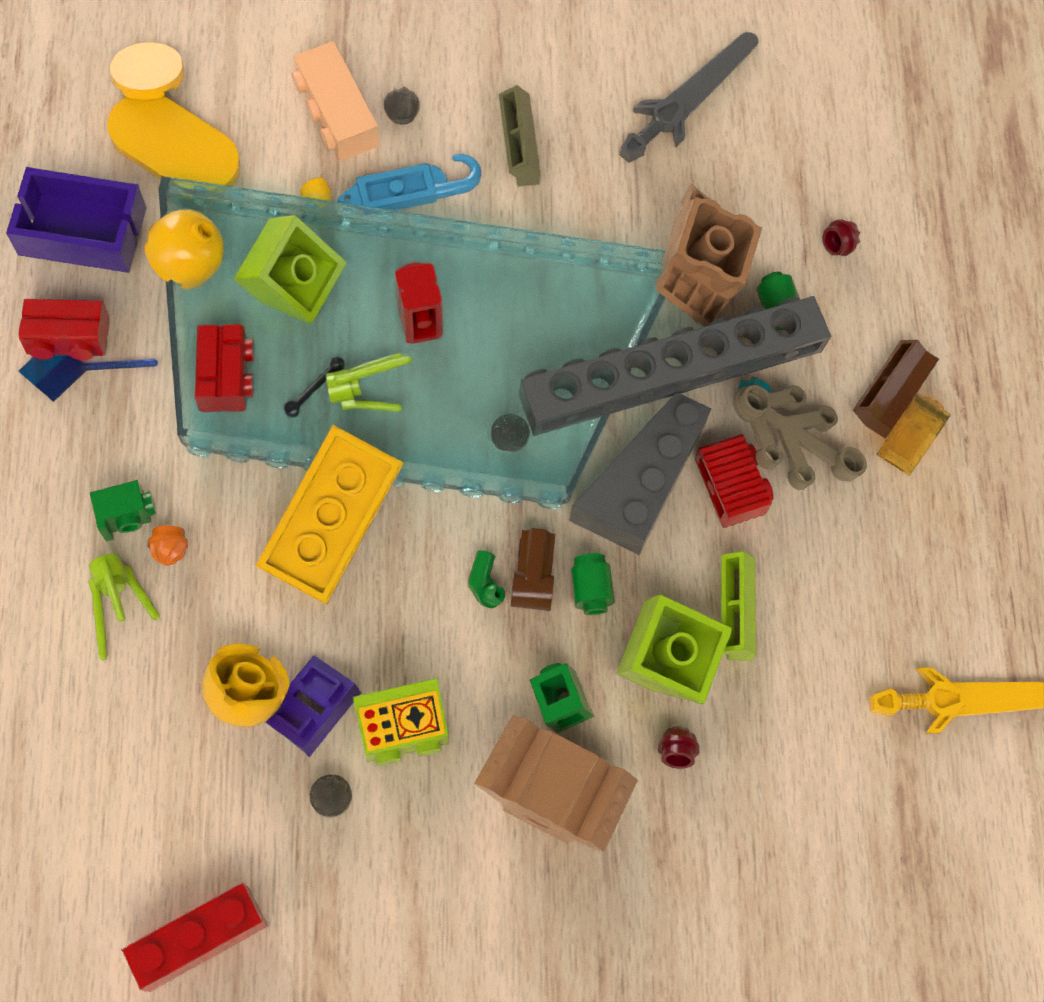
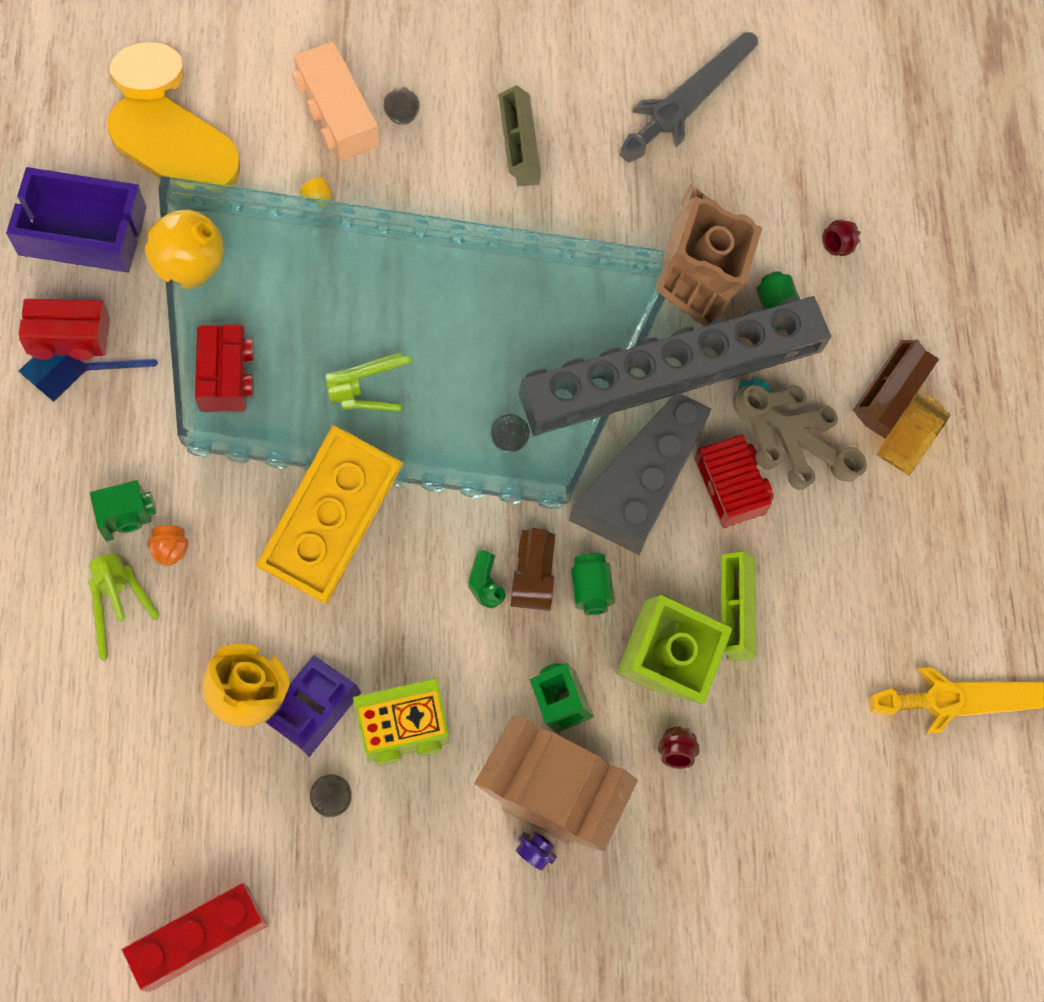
lime slope [234,215,347,324] -> none
black hinge [284,356,345,418] -> none
dark azure plate [337,154,482,217] -> none
red brick [395,262,443,344] -> none
none -> dark purple plate [515,831,557,870]

